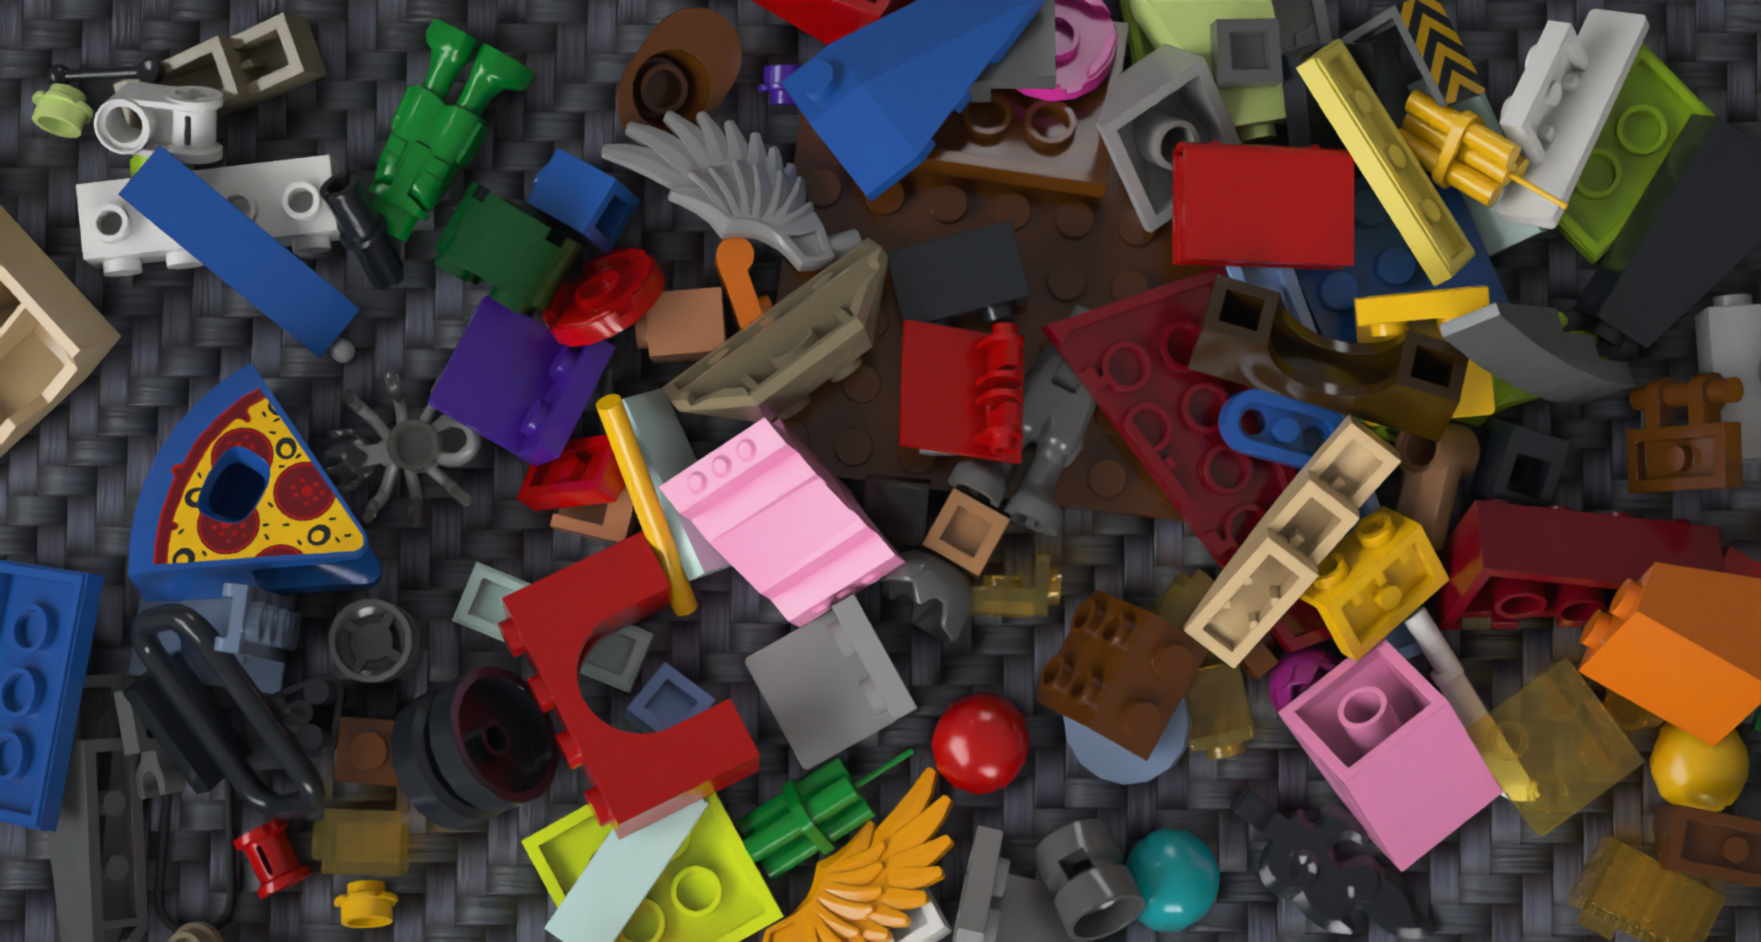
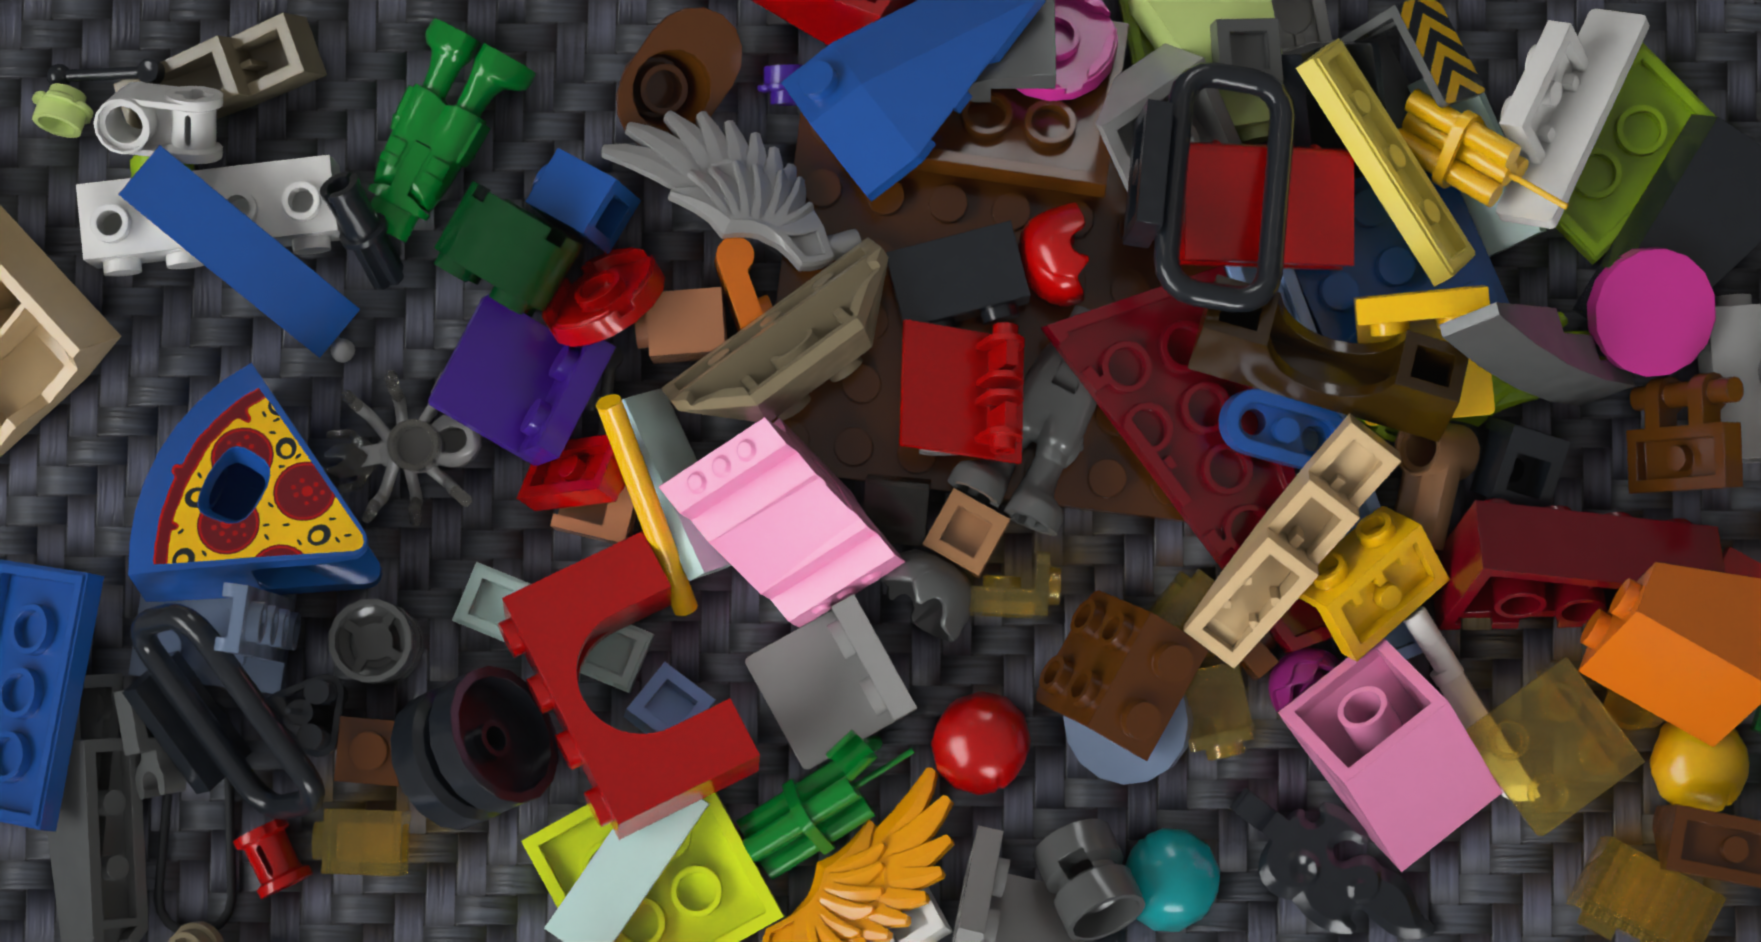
yellow plate [334,880,398,928] -> none
none -> green hand [826,729,883,782]
none -> red hair [1018,202,1089,307]
none -> black bar [1123,62,1296,313]
none -> dark pink tile [1587,247,1716,377]

